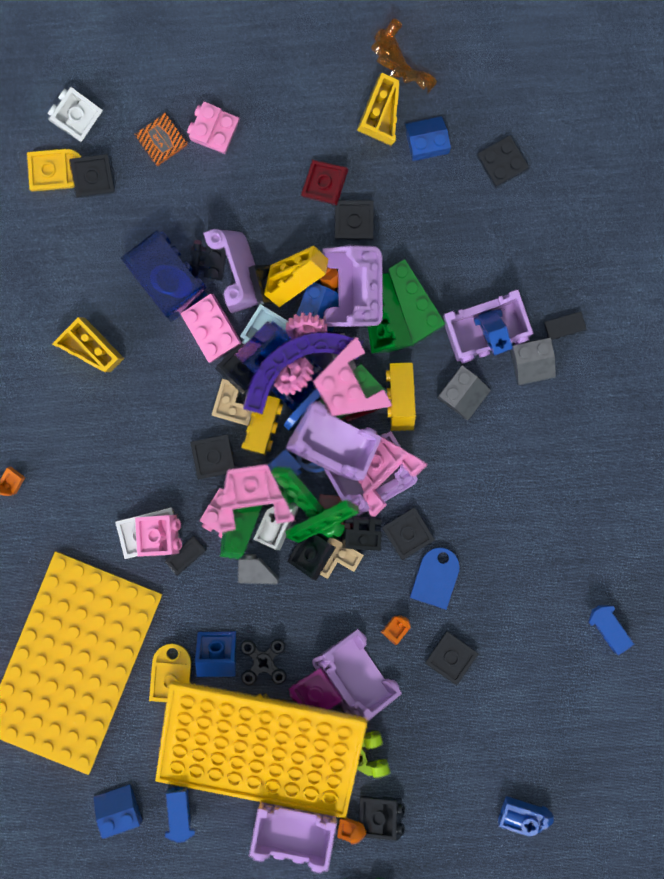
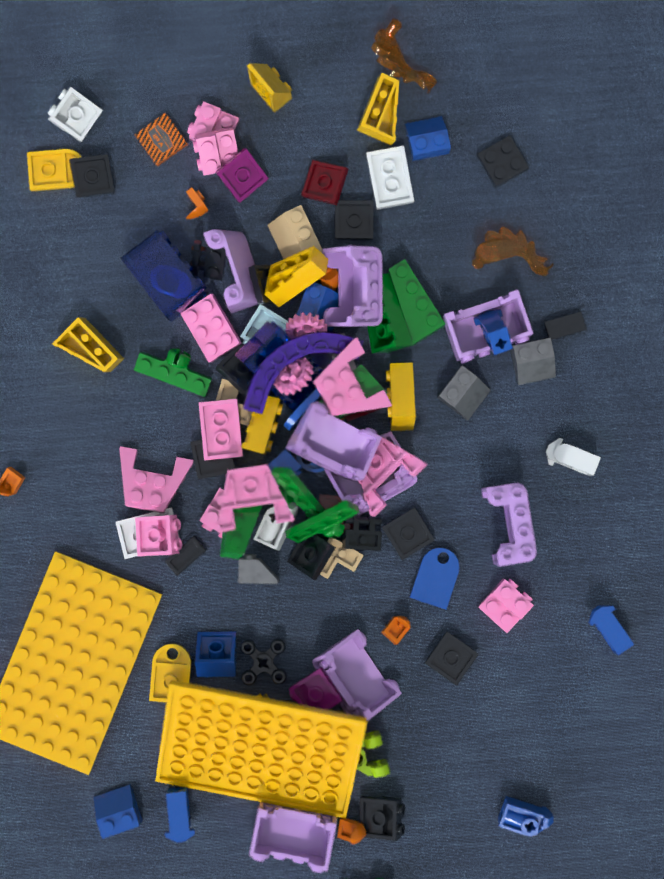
none -> bright pink wing [120,446,194,514]
none -> green plate [134,348,212,397]
none -> orange plate [186,187,209,219]
none -> bright pink plate [193,128,238,175]
none -> bright pink plate [199,399,243,461]
none -> magenta plate [215,148,269,203]
none -> yellow slope [247,63,292,113]
none -> tan slope [267,205,323,259]
none -> white plate [366,146,414,210]
none -> clear orange animal [472,226,553,276]
none -> bright pink plate [478,579,534,633]
none -> lavender windscreen [481,483,536,566]
none -> white piece [546,438,601,476]

